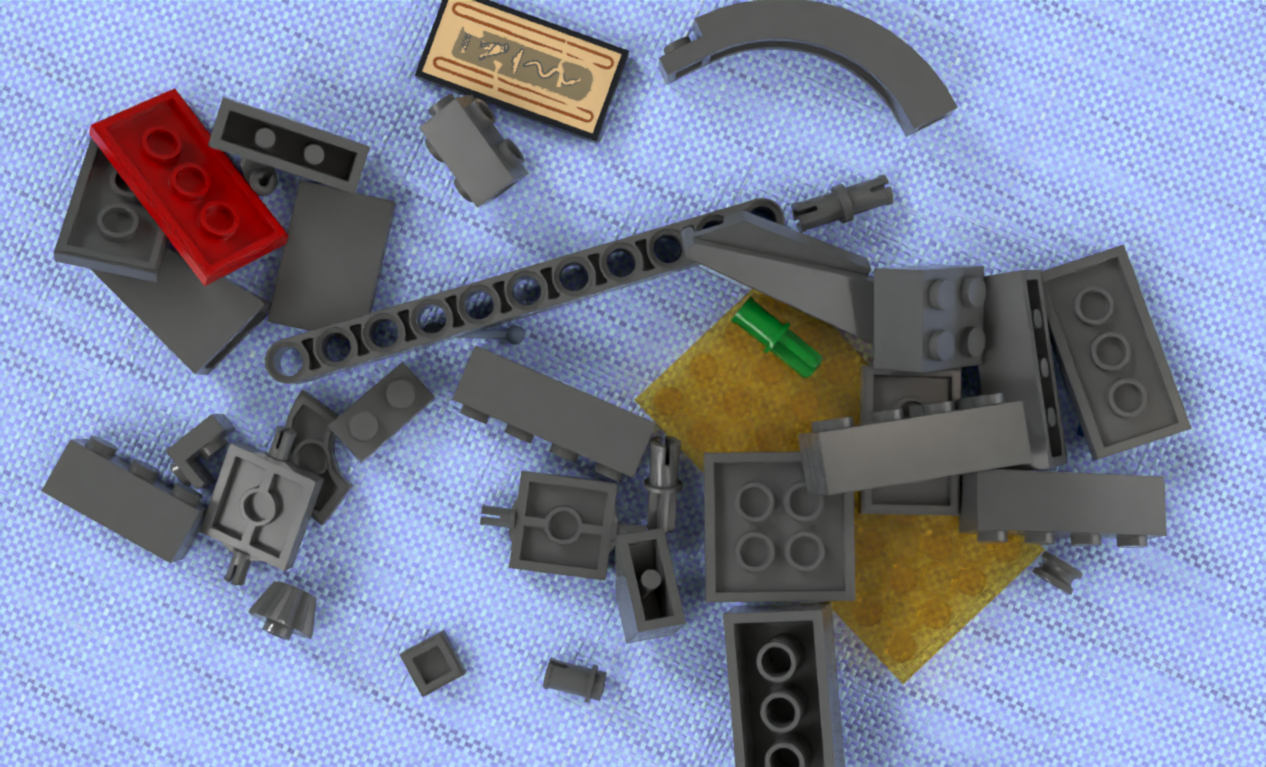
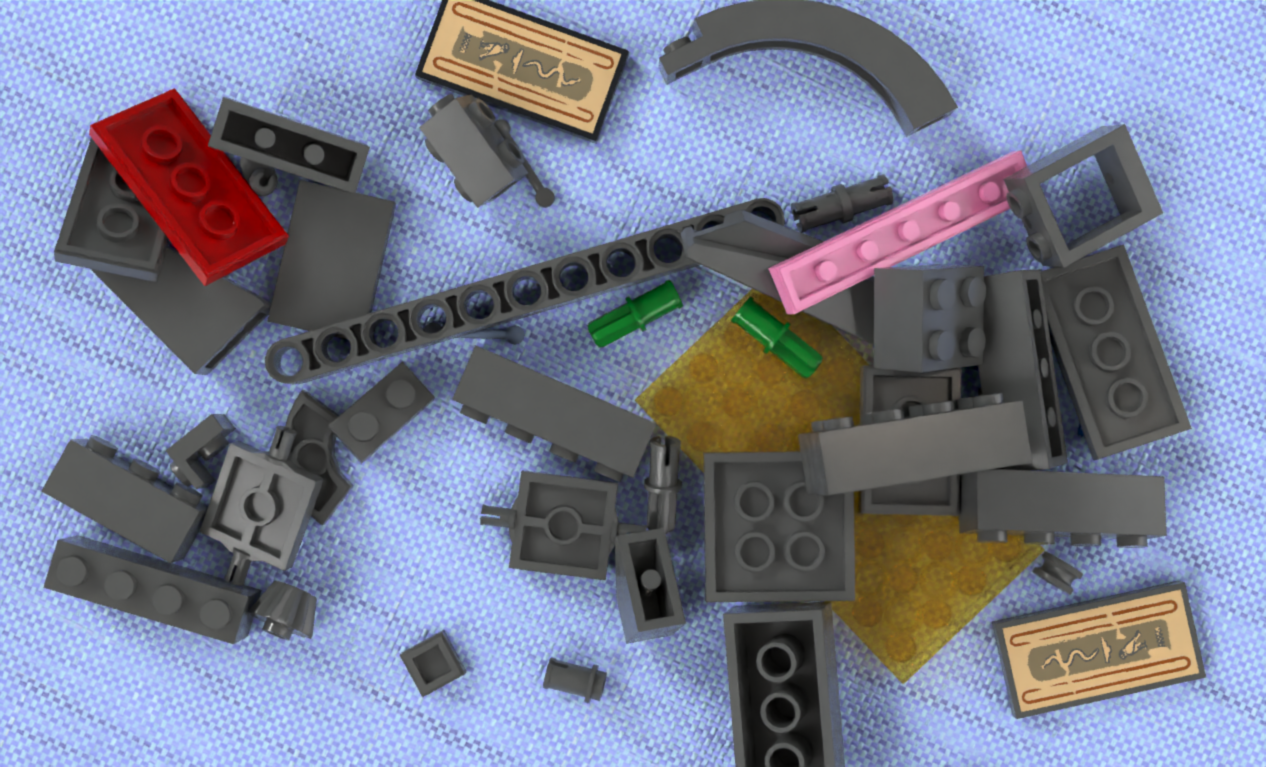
none -> dark grey brick [43,535,262,644]
none -> dark grey hinge [493,119,555,208]
none -> green axle [587,280,683,348]
none -> bright pink tile [768,150,1027,314]
none -> tile [992,581,1206,719]
none -> dark grey window [1003,124,1163,268]

